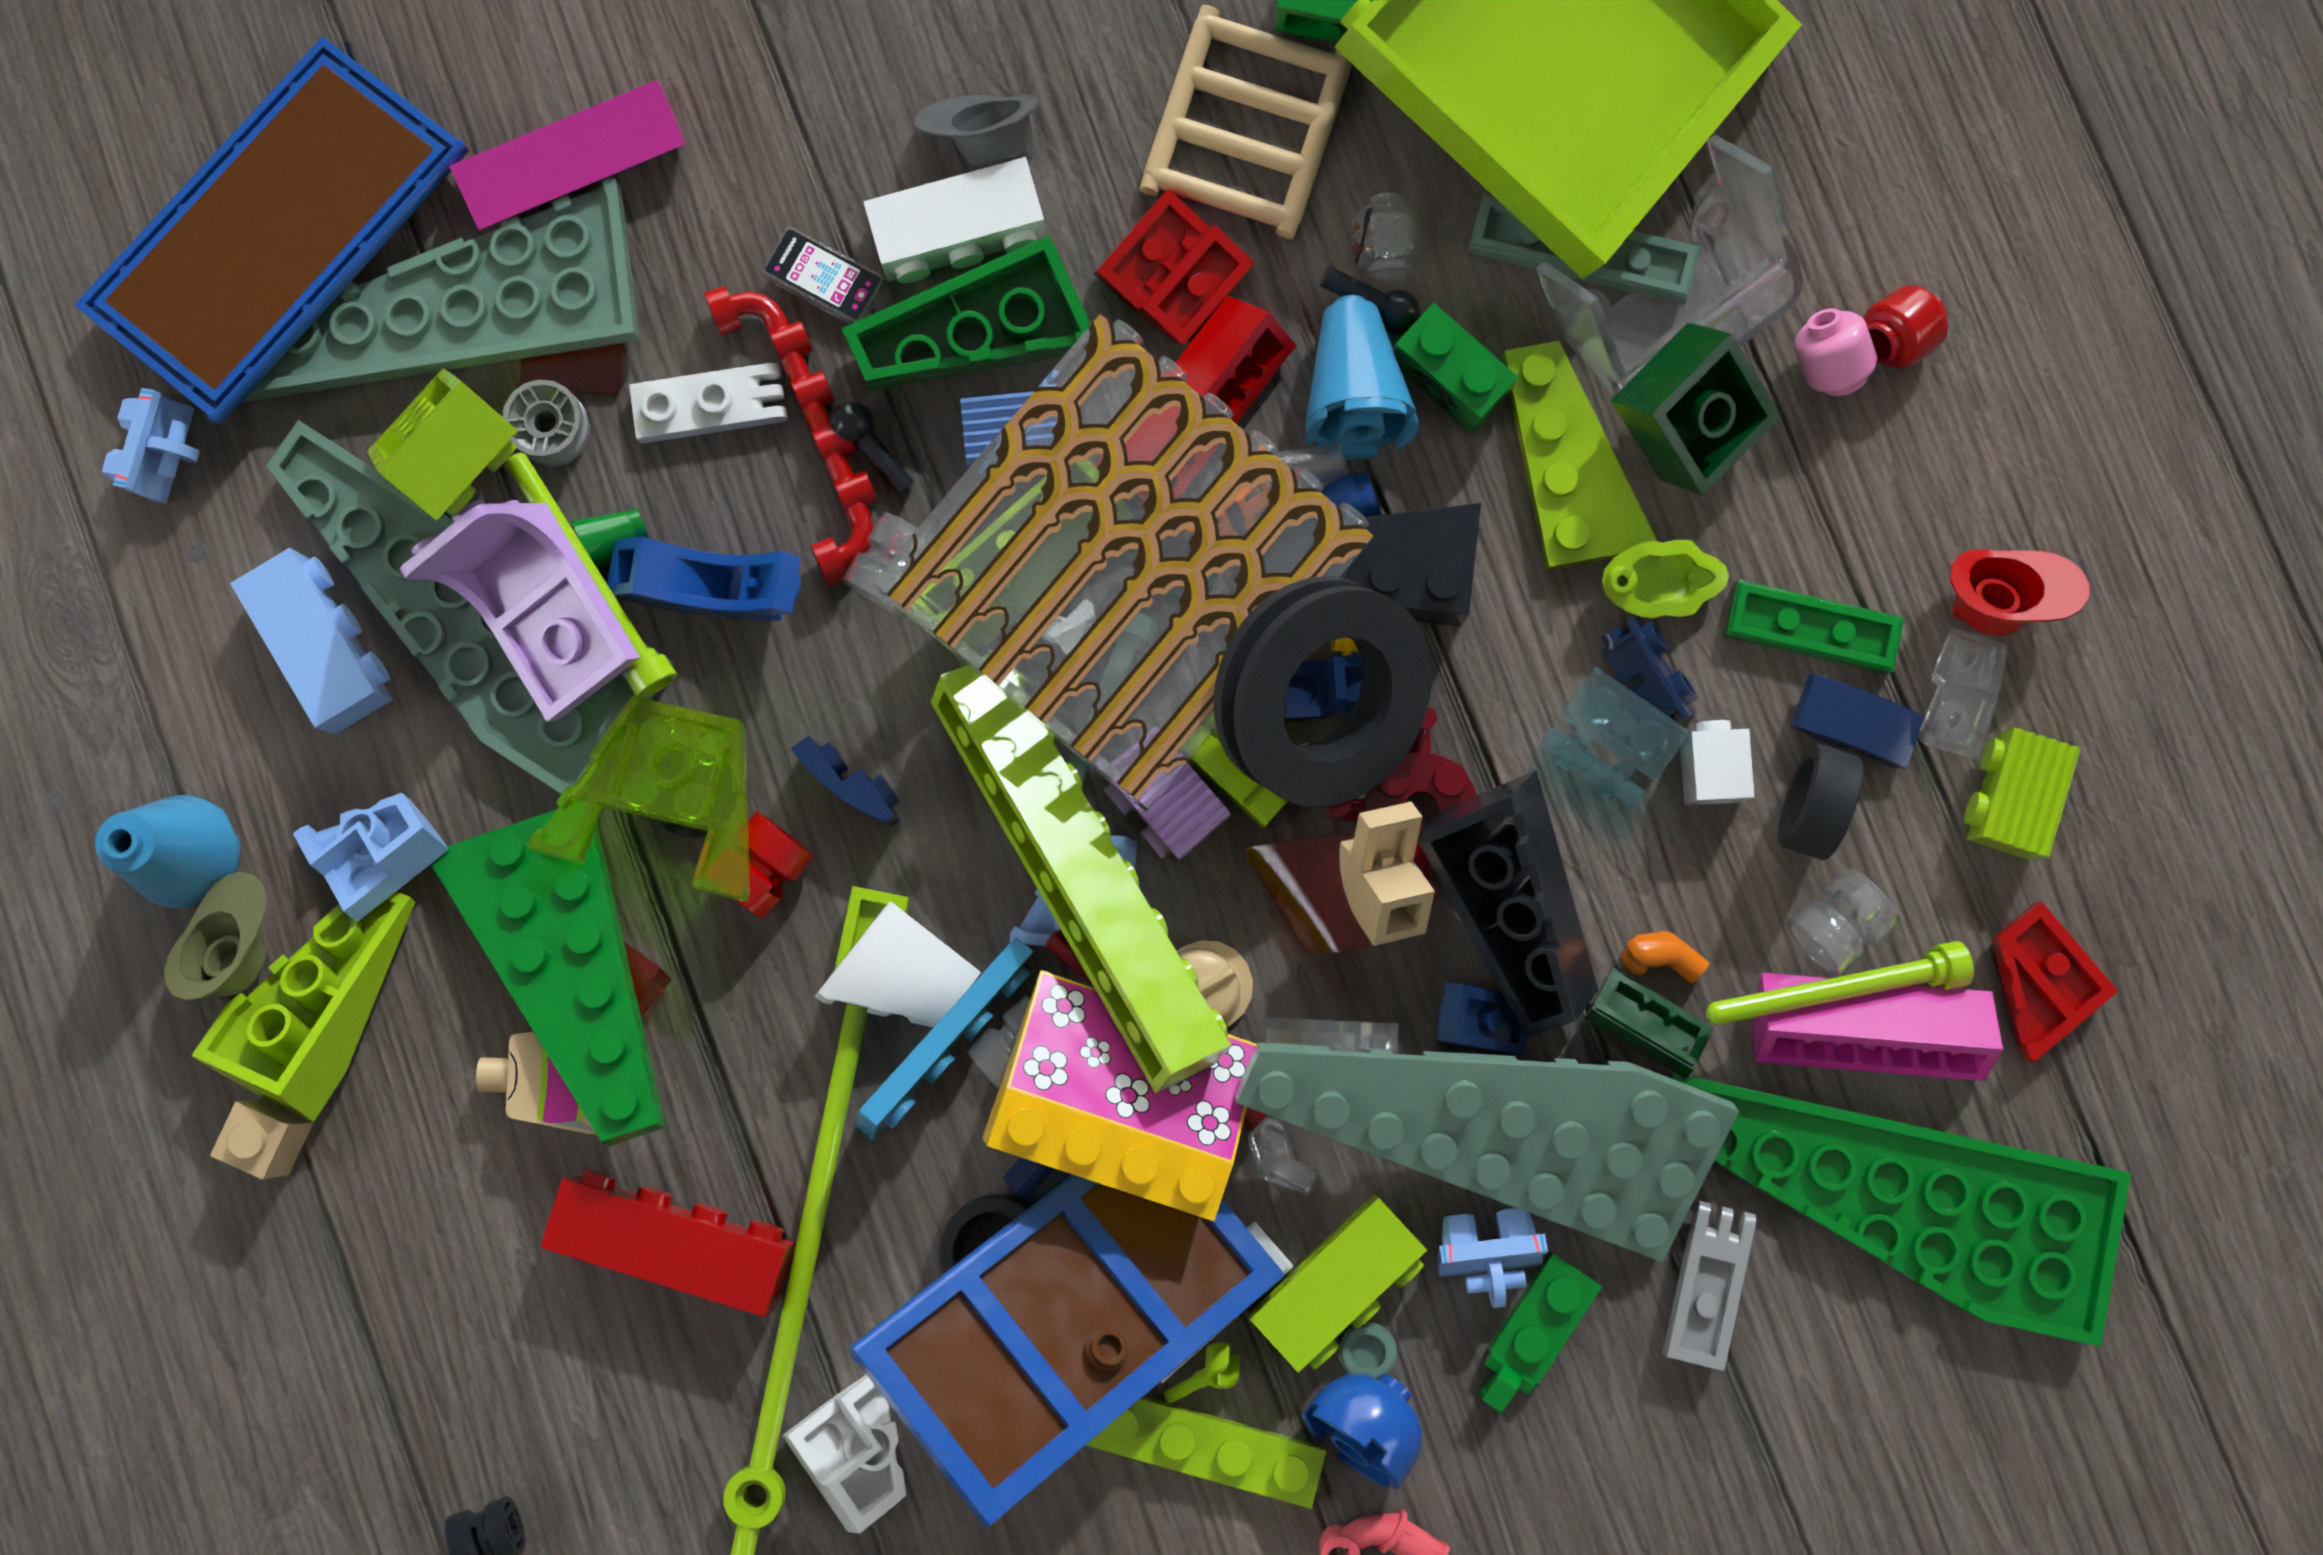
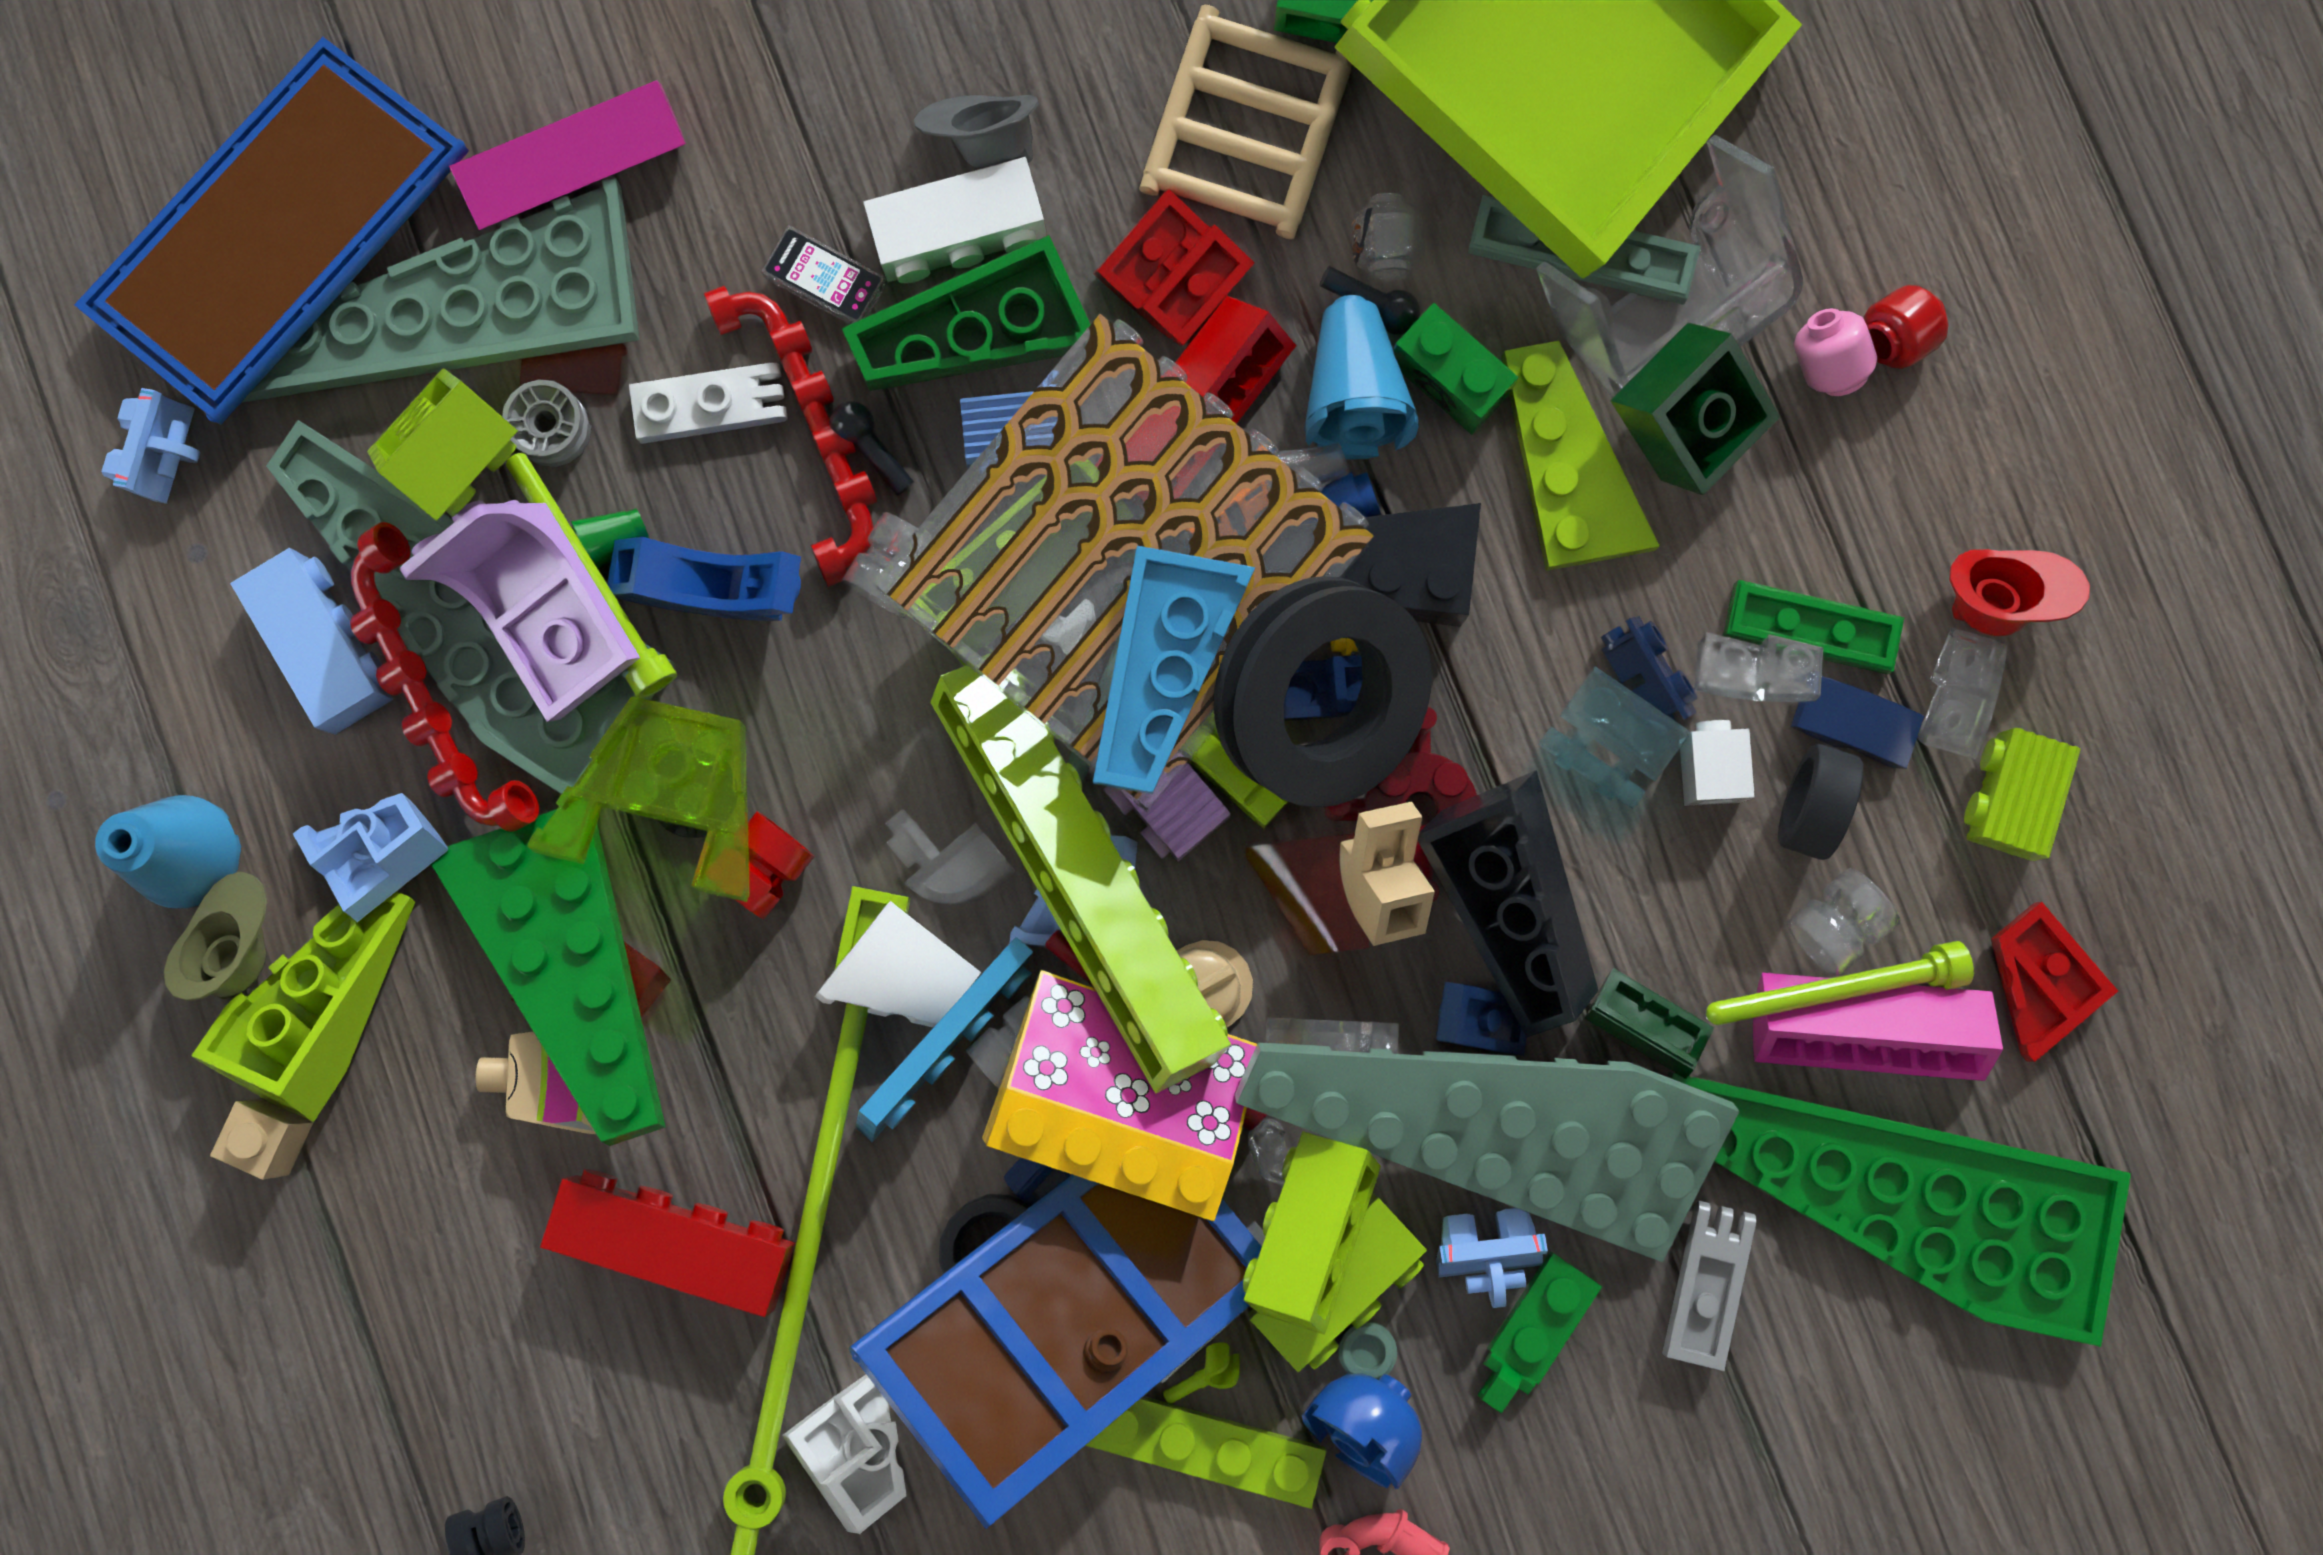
dark blue slope [790,736,900,826] -> none
lime arm [1602,540,1729,618] -> none
orange arm [1620,931,1710,984] -> none
none -> red bar [350,522,539,832]
none -> clear brick [885,809,1016,906]
none -> dark azure wing [1093,546,1255,794]
none -> lime brick [1243,1131,1381,1335]
none -> clear slope [1694,632,1823,702]

